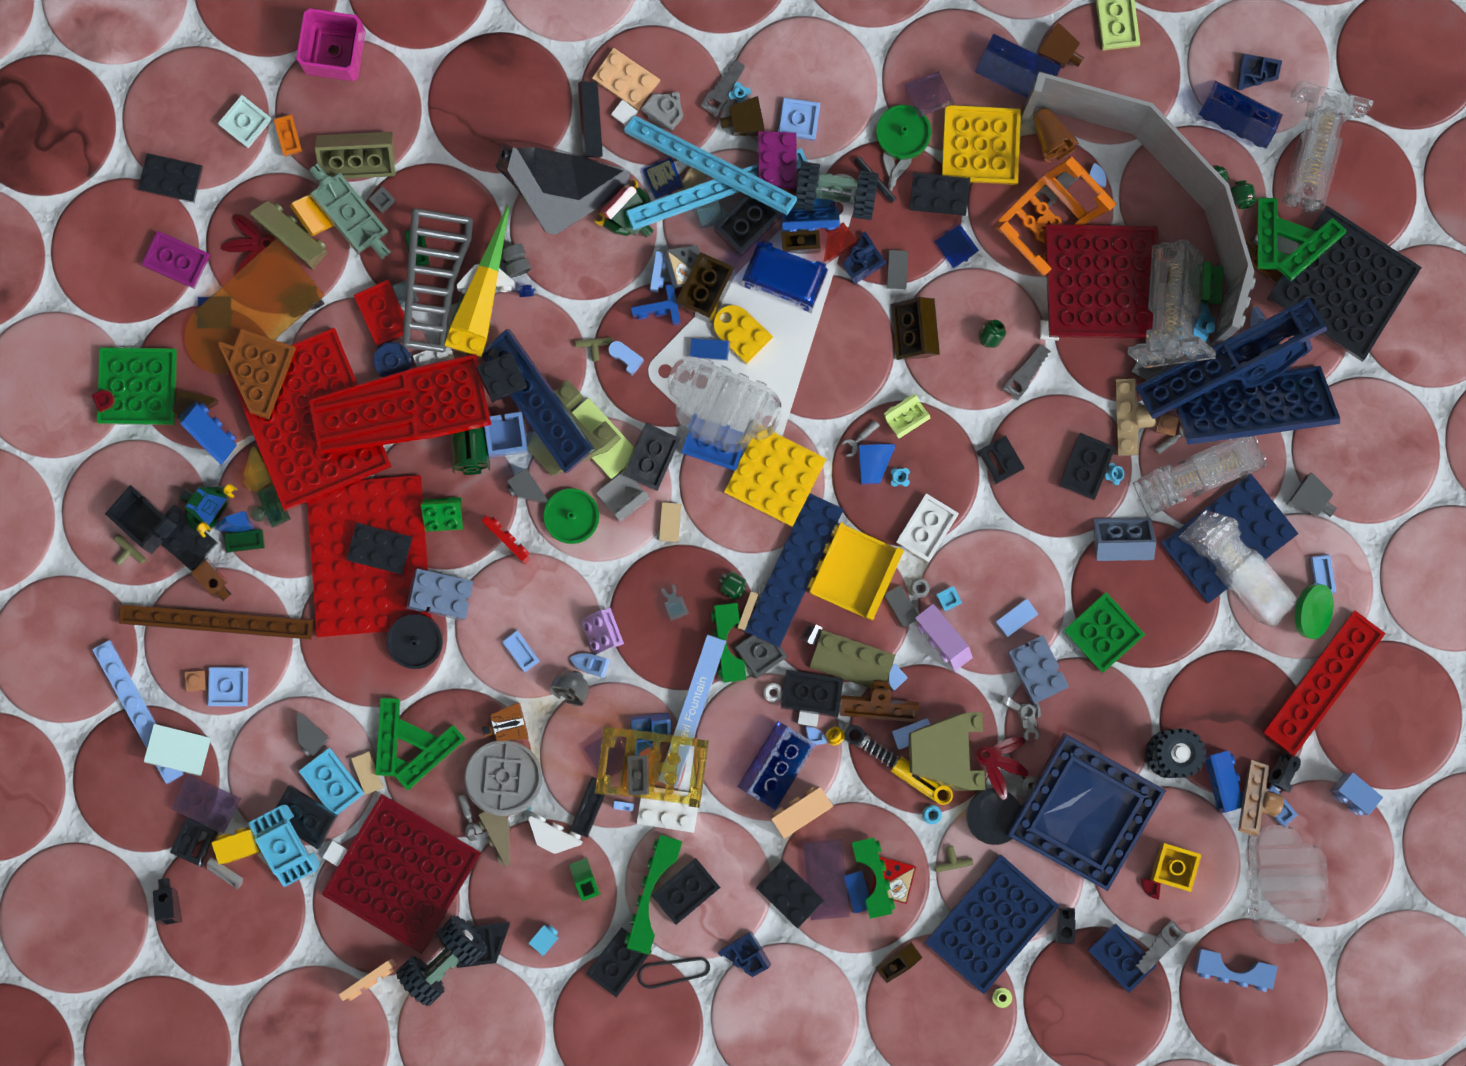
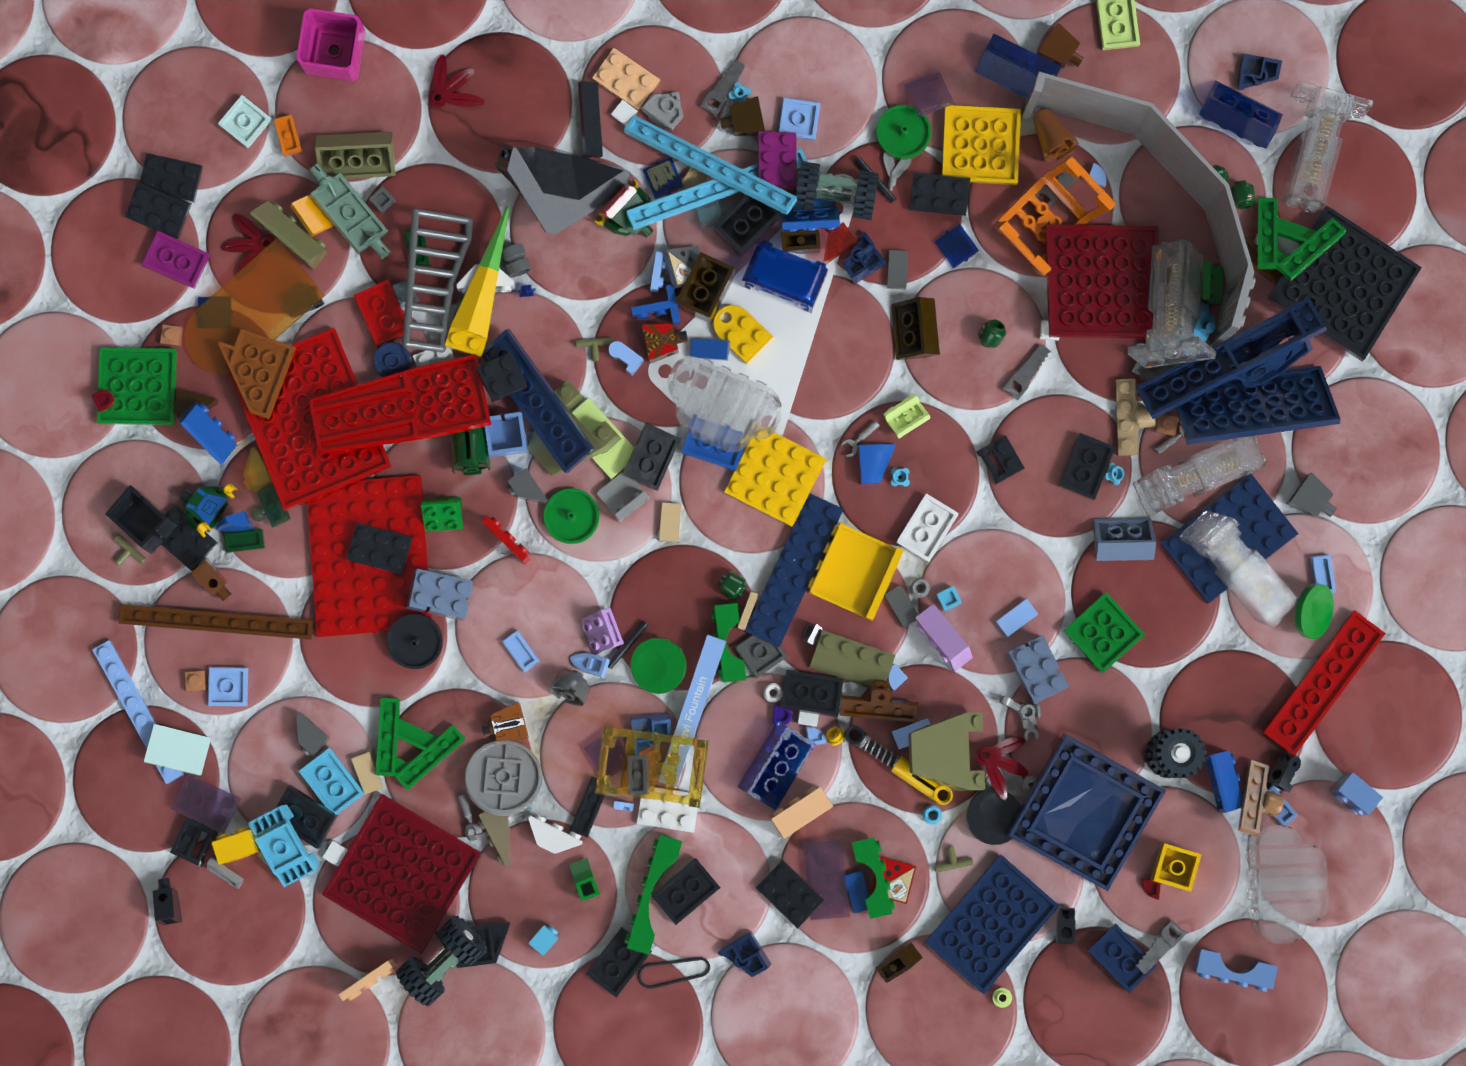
clear light blue plate [661,584,689,621] -> none
light blue tile [1250,307,1266,327] -> none
none -> black plate [125,181,192,239]
none -> nougat plate [160,325,183,347]
none -> dark red plant [429,55,485,108]
none -> black bar [608,621,649,669]
none -> green piece [631,637,687,694]
none -> torso [642,324,688,363]
none -> dark purple tile [772,705,792,725]

